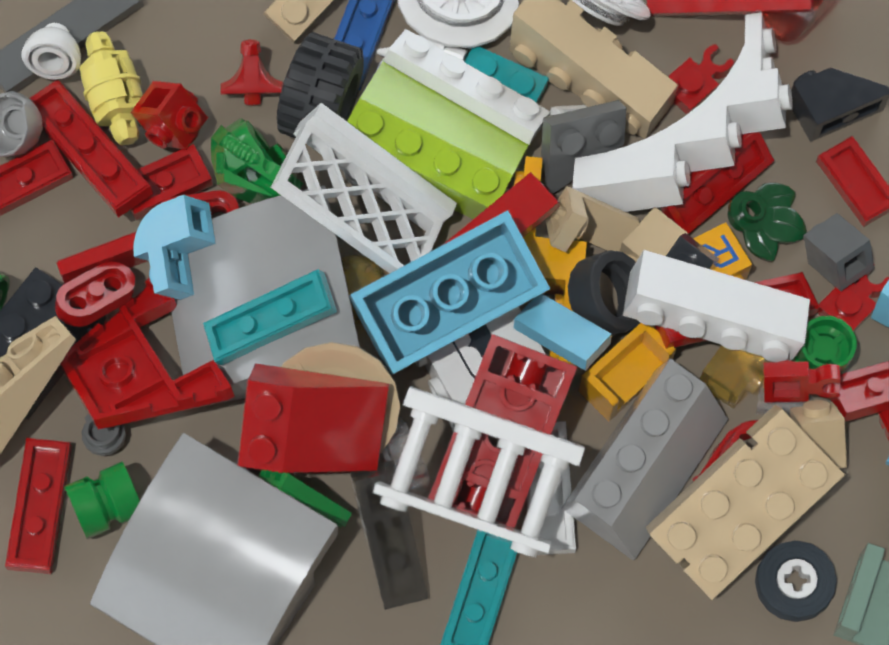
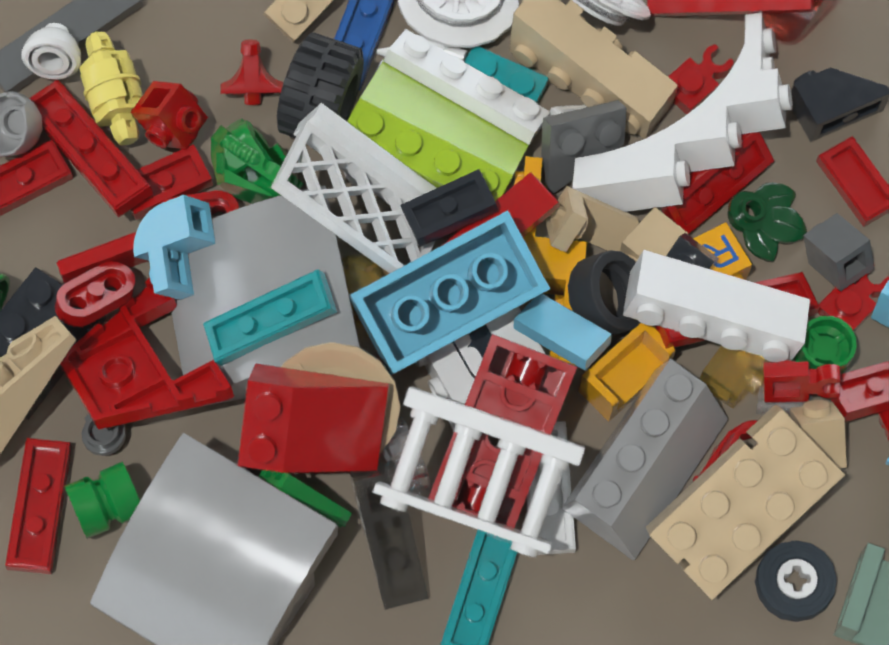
none -> black plate [400,169,499,247]

